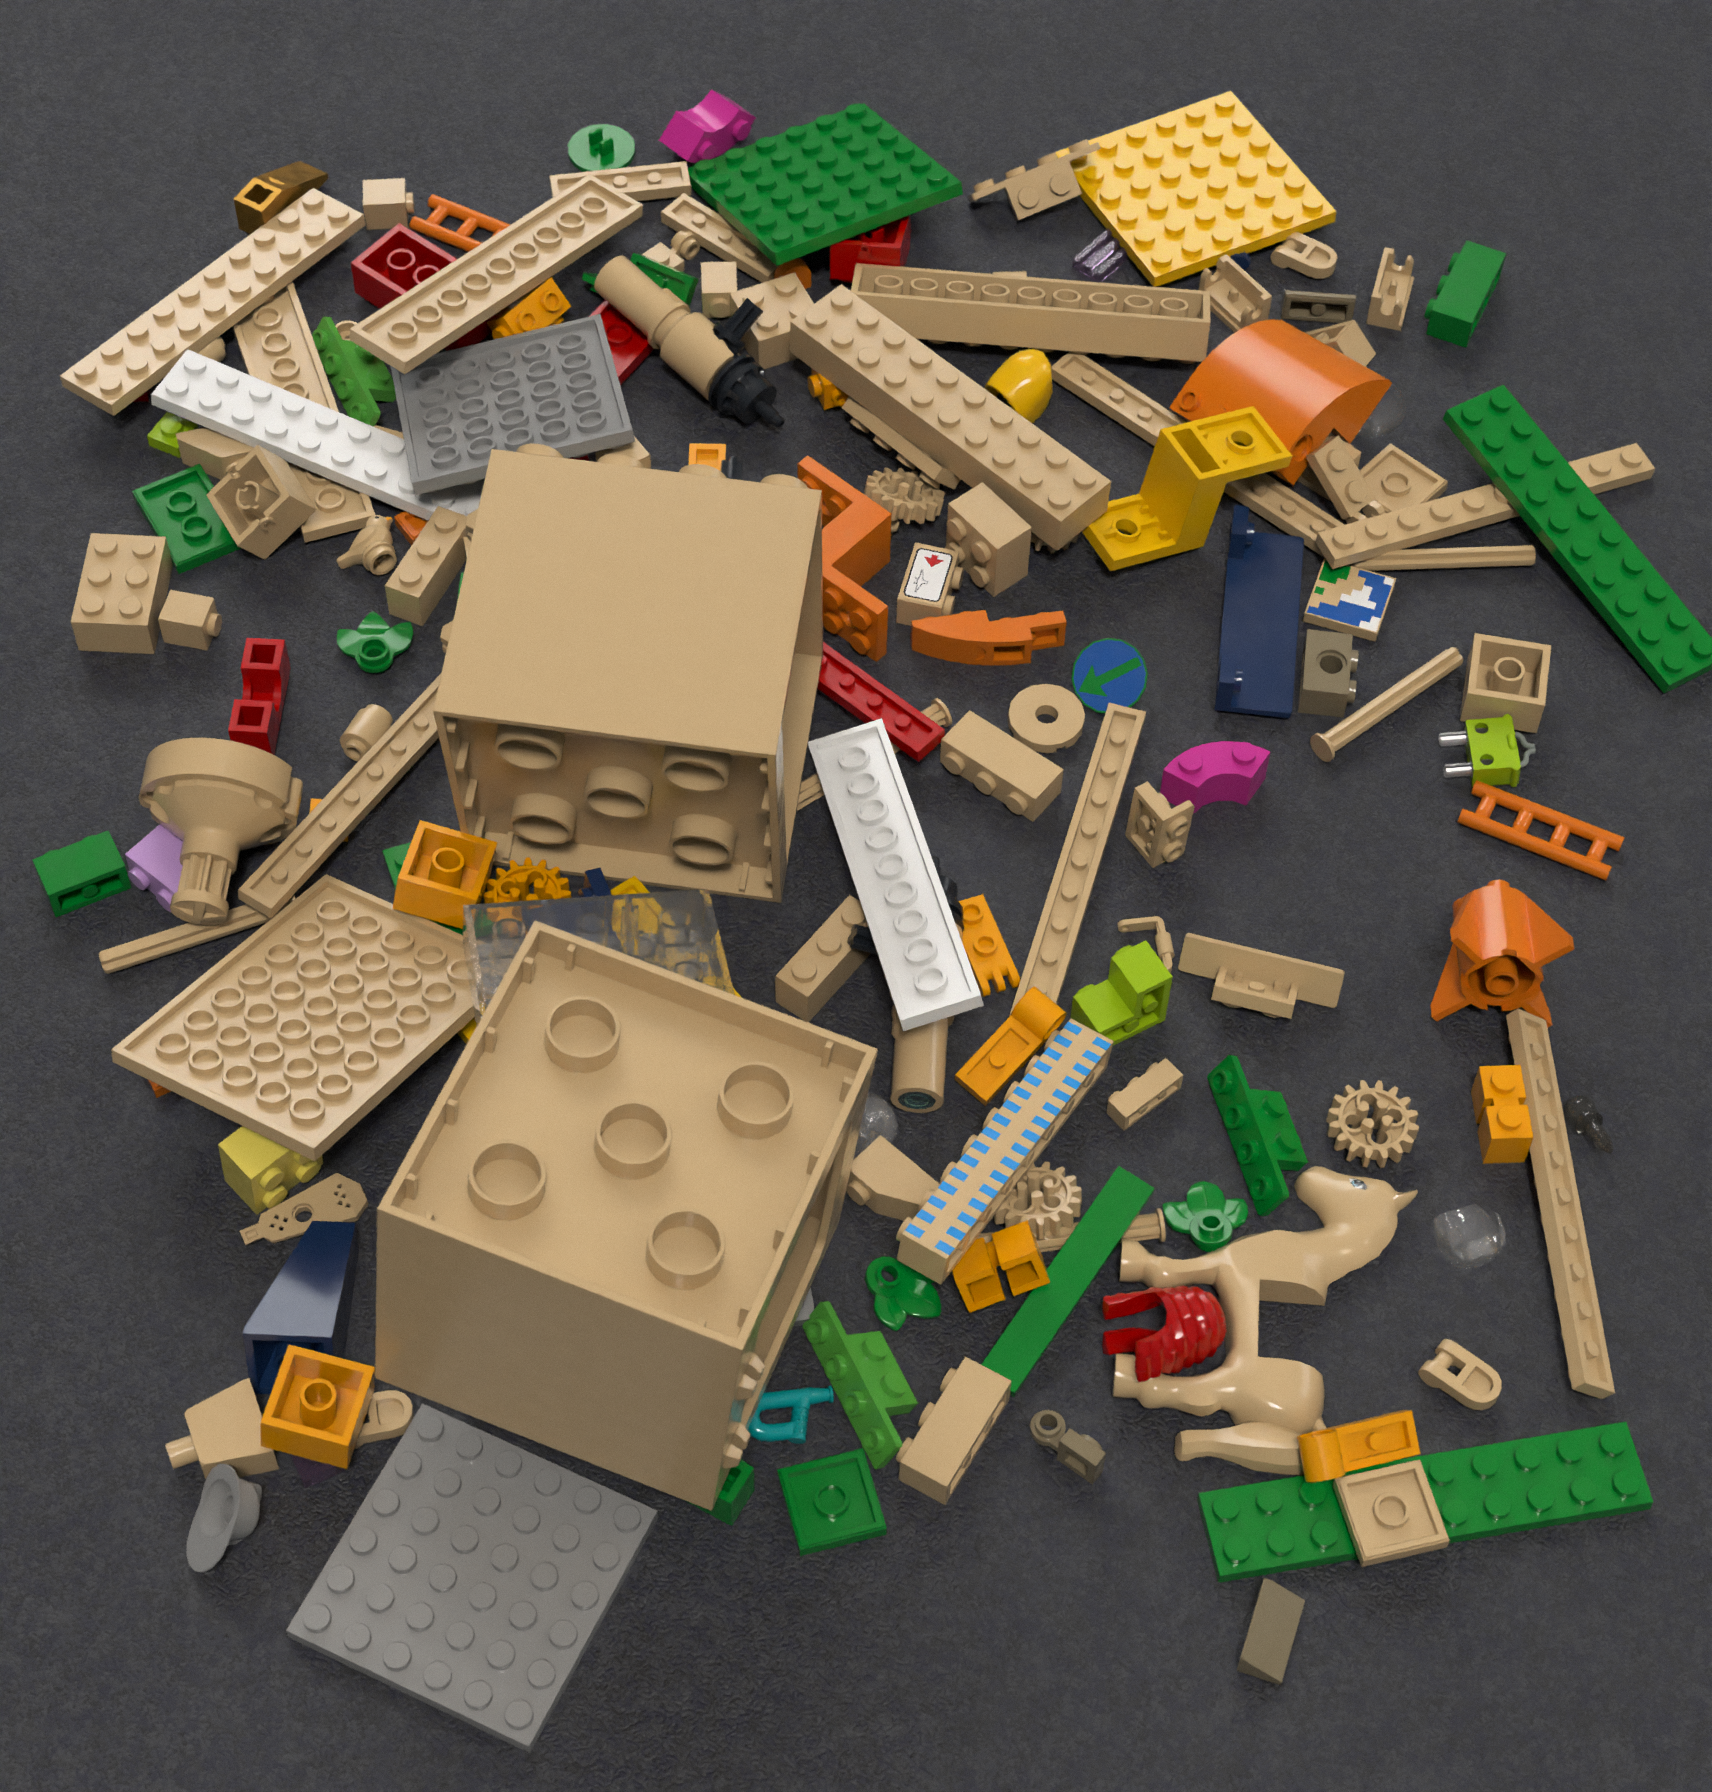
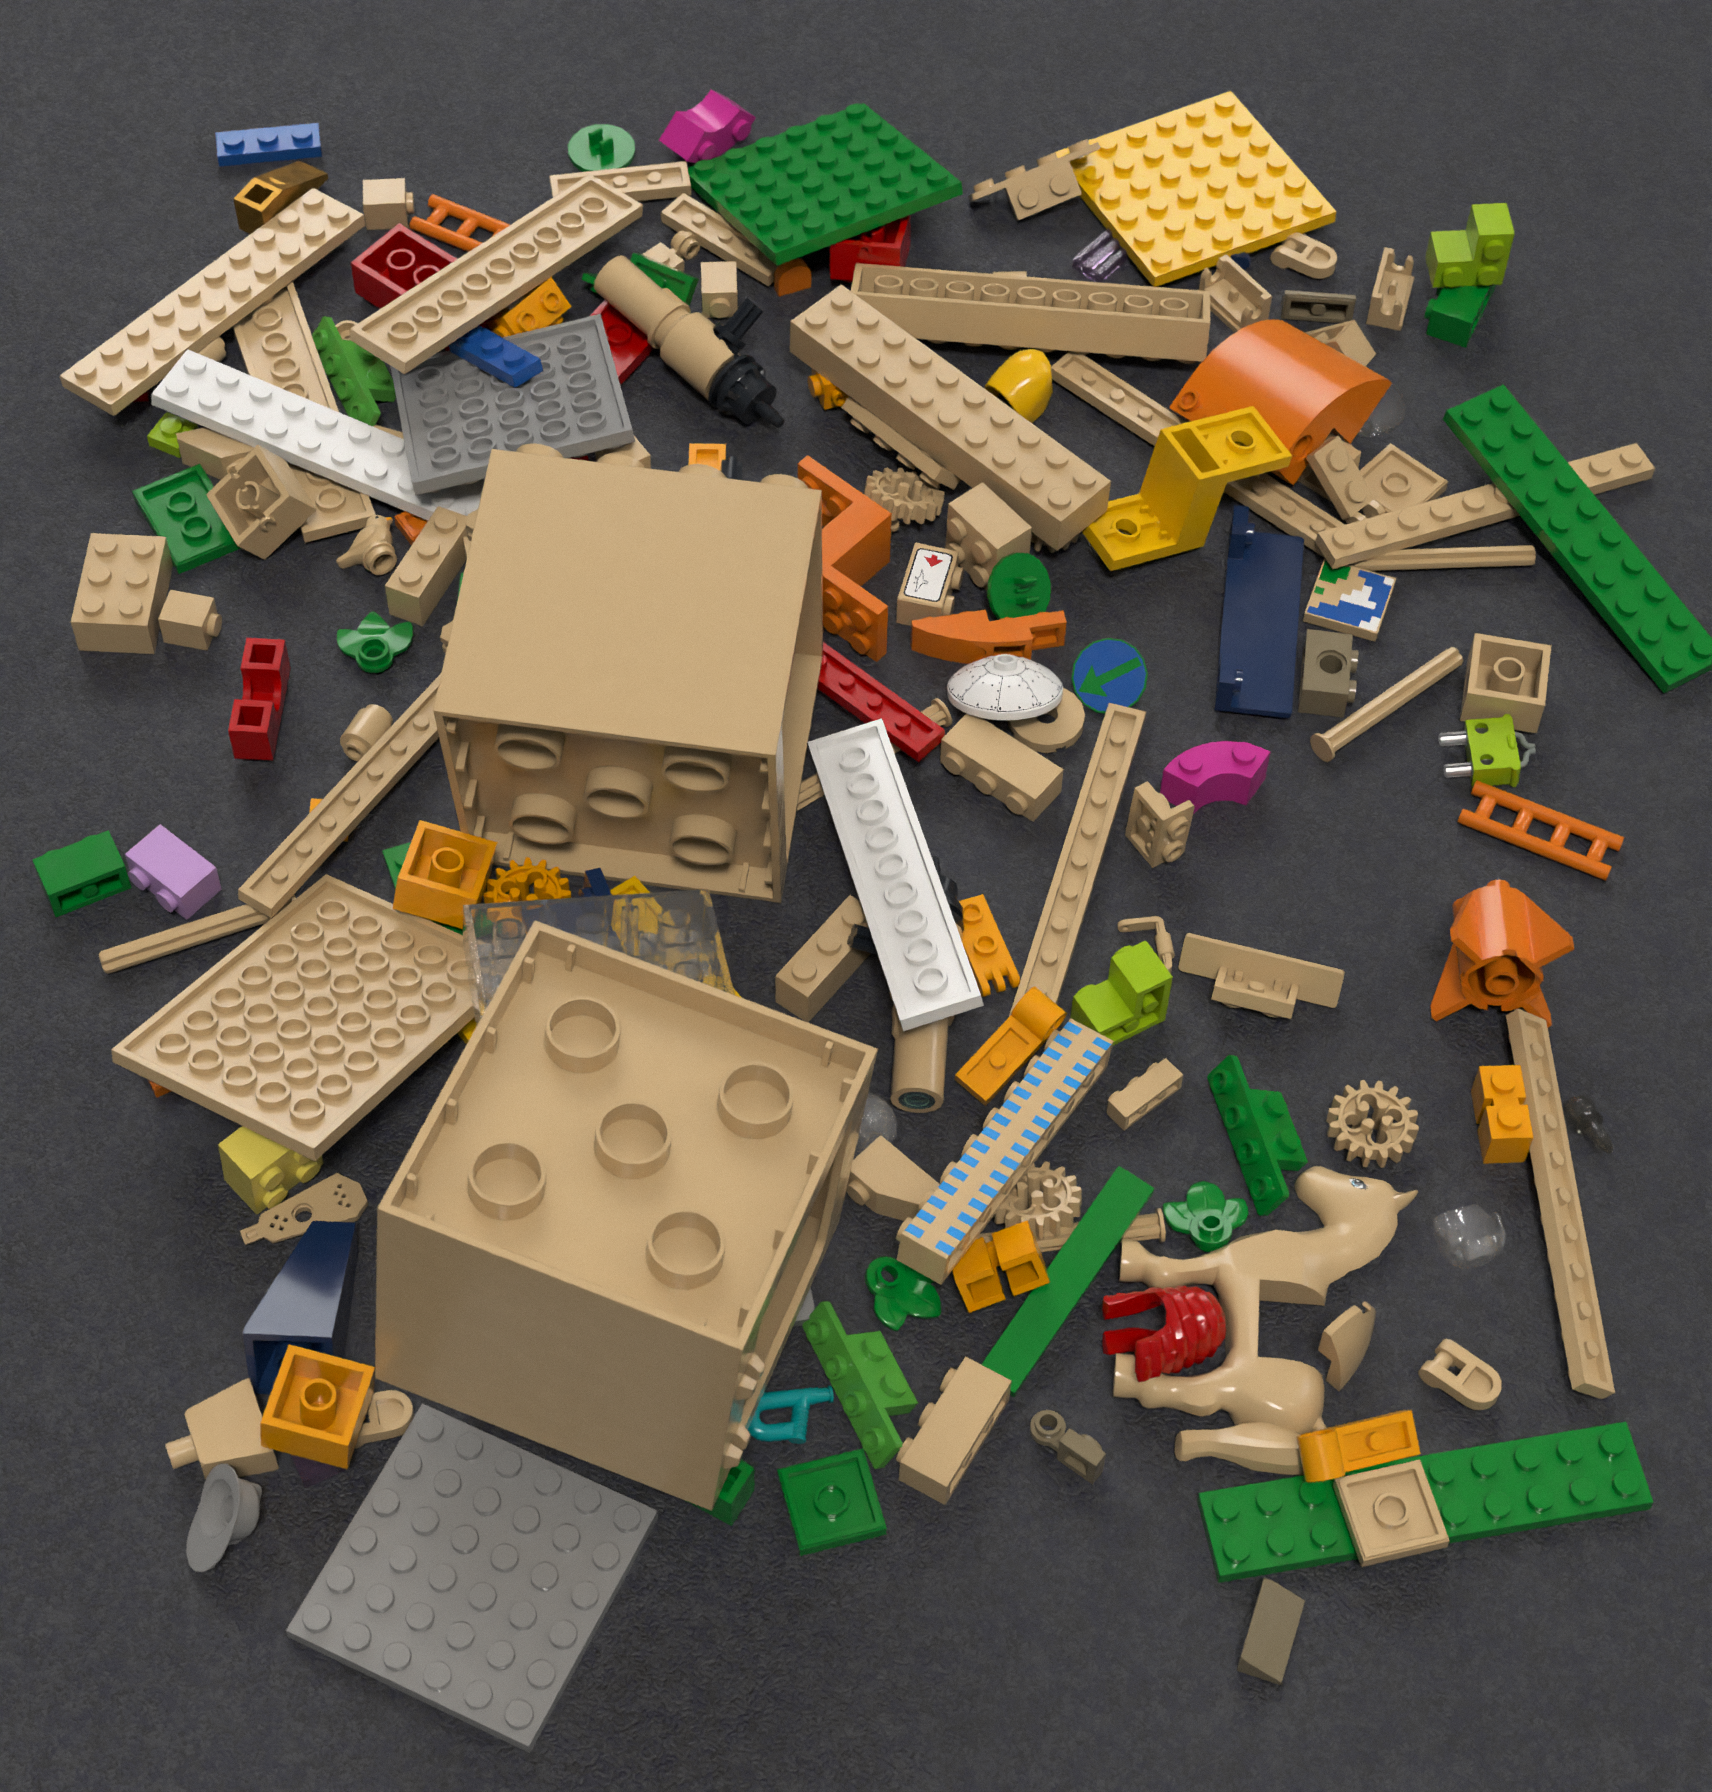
tan piece [139,738,303,925] -> none
tan brick [730,272,814,369] -> none
none -> plate [216,123,322,167]
none -> blue plate [449,325,543,388]
none -> white dish [947,654,1063,720]
none -> green piece [987,553,1051,620]
none -> tan brick [1318,1301,1376,1391]
none -> lime brick [1425,203,1515,288]

